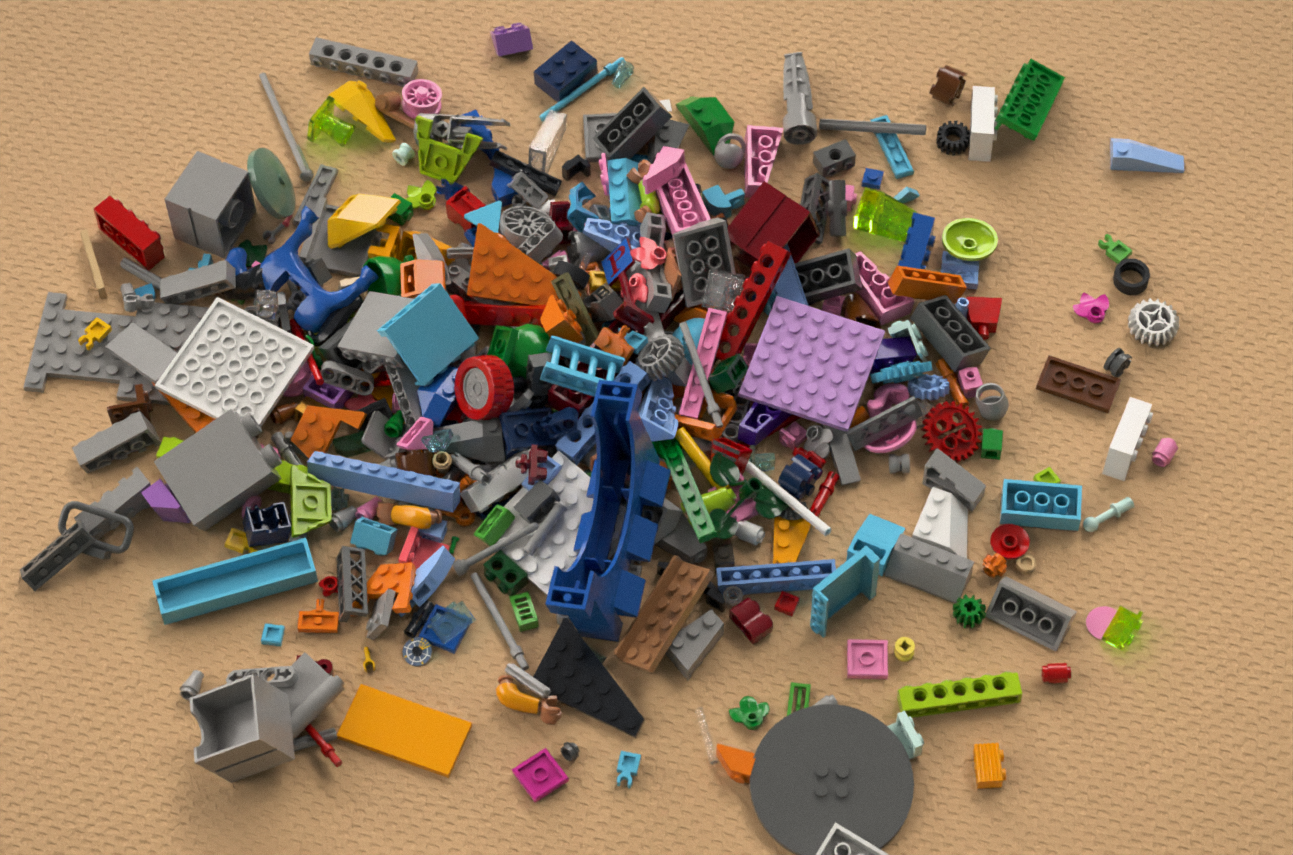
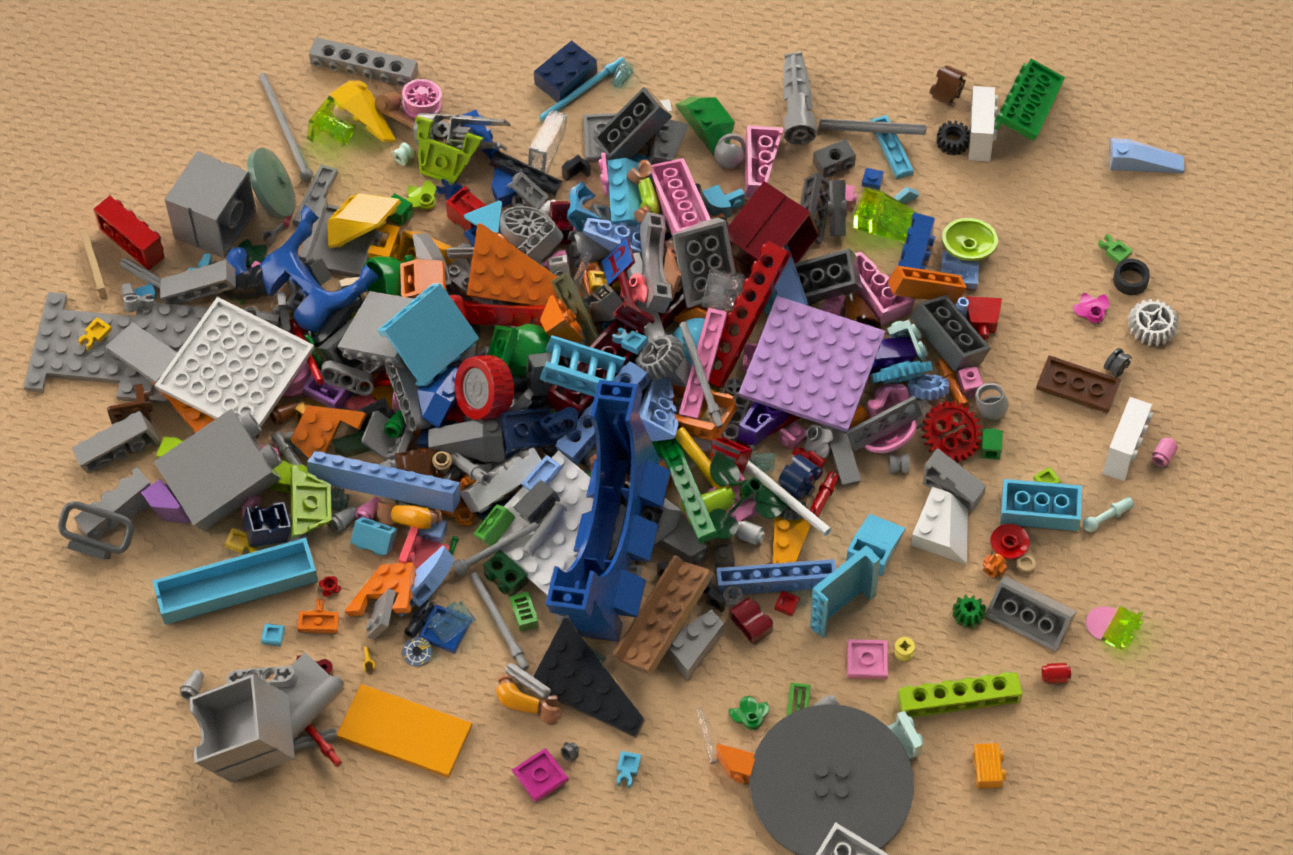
dark grey fence [20,520,95,591] -> none
clear brick [253,290,278,320] -> none
dark grey fence [337,546,368,622] -> none
bright pink slope [396,417,433,450] -> none
clear light blue bracket [421,429,454,453] -> none
medium lavender slope [490,22,533,56] -> none
dark red hips [515,444,547,485] -> none
black tyre [553,261,590,290] -> none
orange plate [594,325,635,365] -> none
coral plate [630,237,667,270] -> none
bright pink slope [643,146,685,194] -> none
dark green brick [708,353,748,394] -> none
light grey slope [884,533,974,603] -> none

